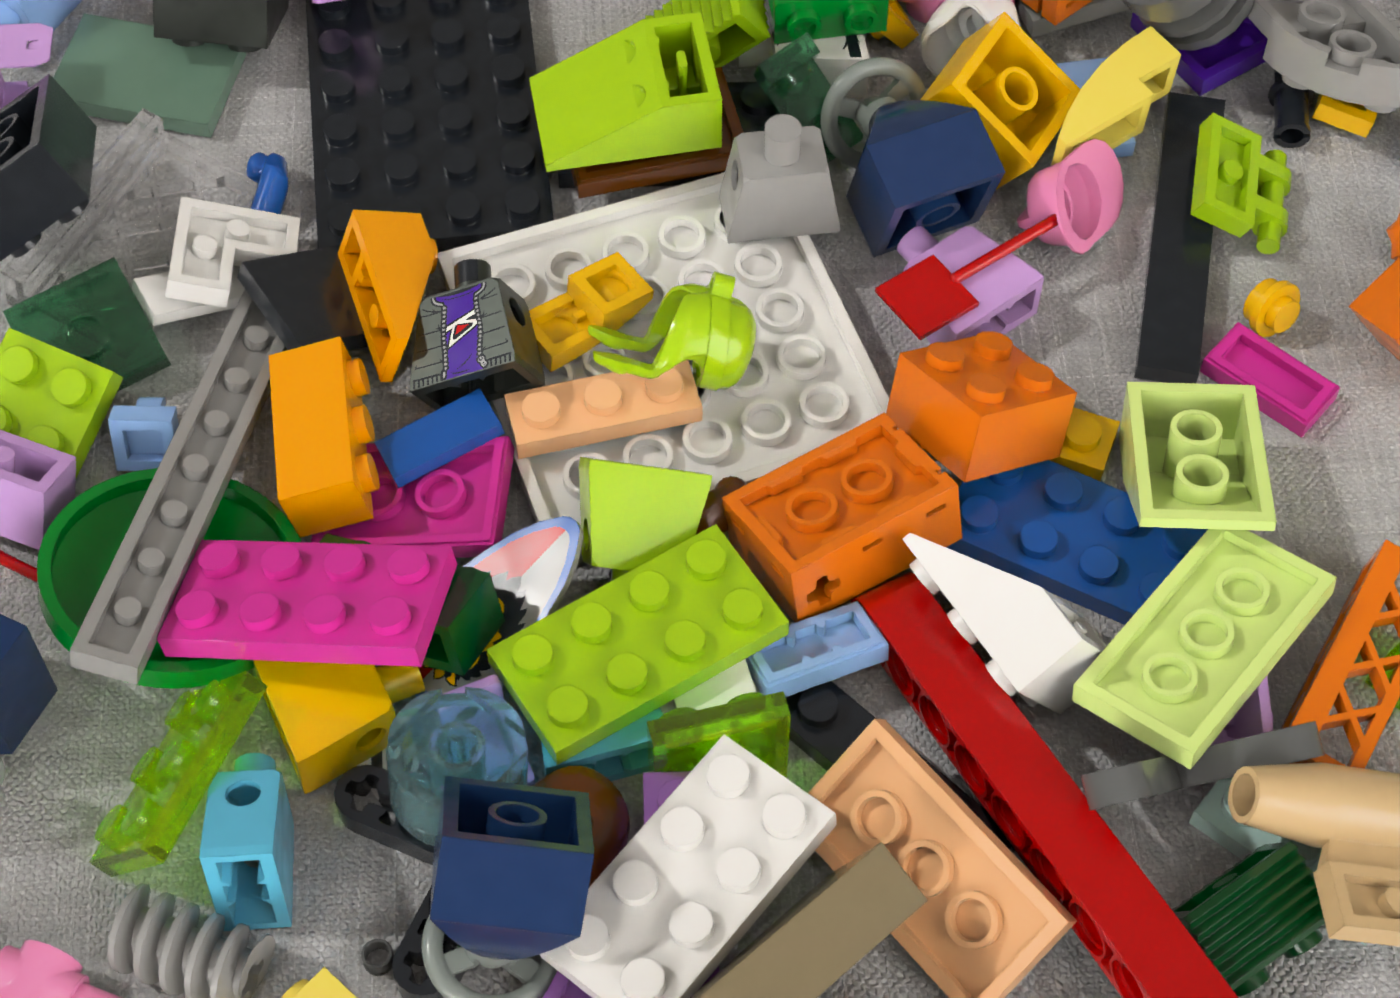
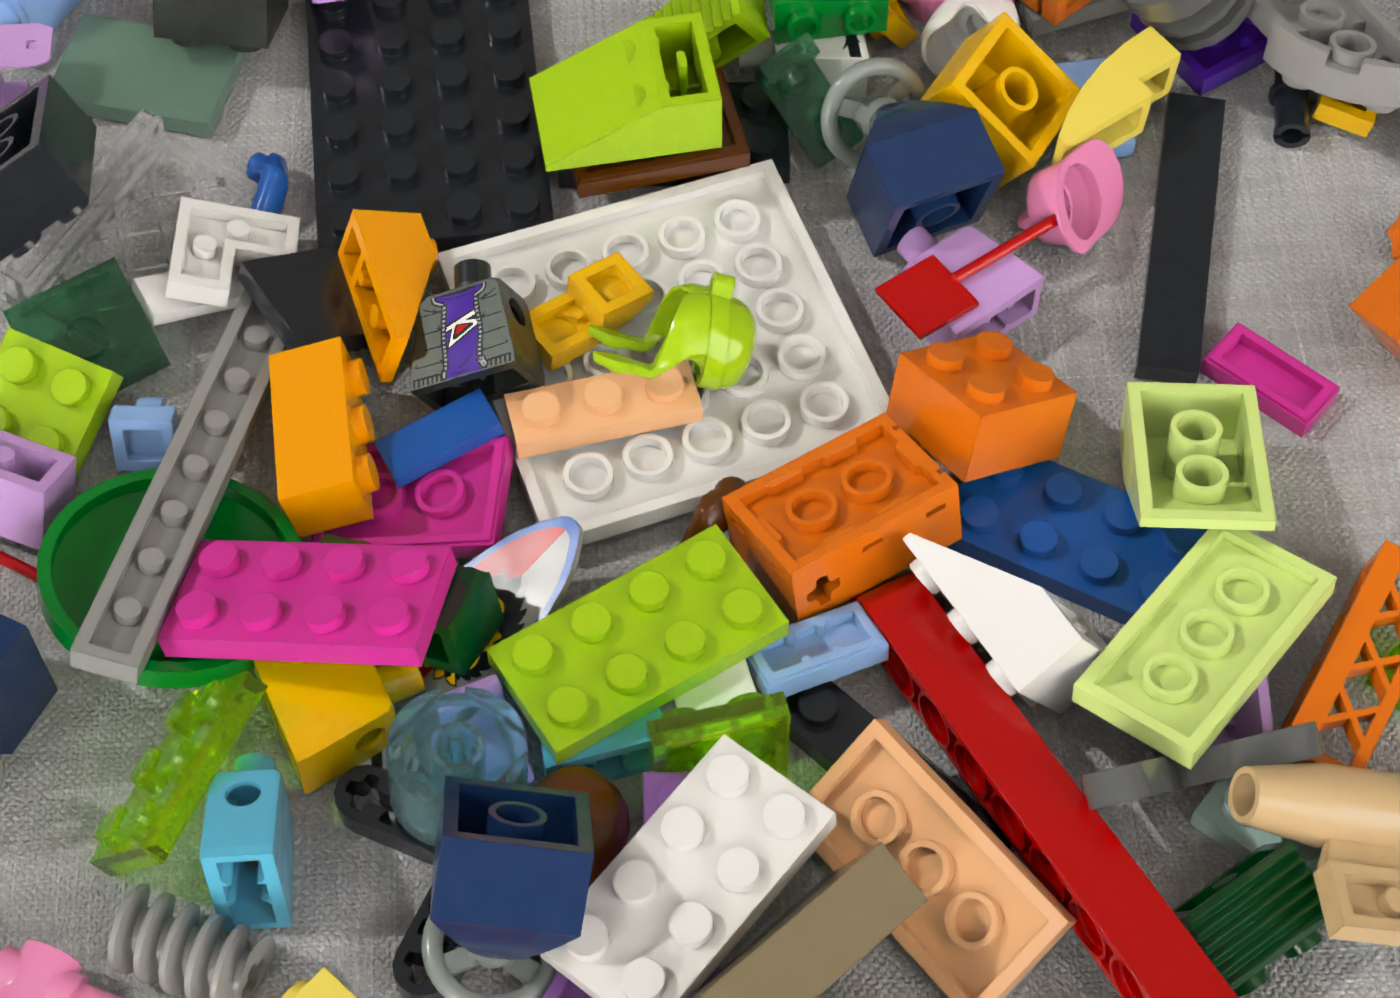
dark grey piece [361,939,395,976] -> none
lime torso [579,457,712,581] -> none
light grey torso [719,114,840,244] -> none
yellow plate [1050,407,1120,482] -> none
lime plate [1191,112,1292,254] -> none
yellow plate [1243,278,1300,337] -> none

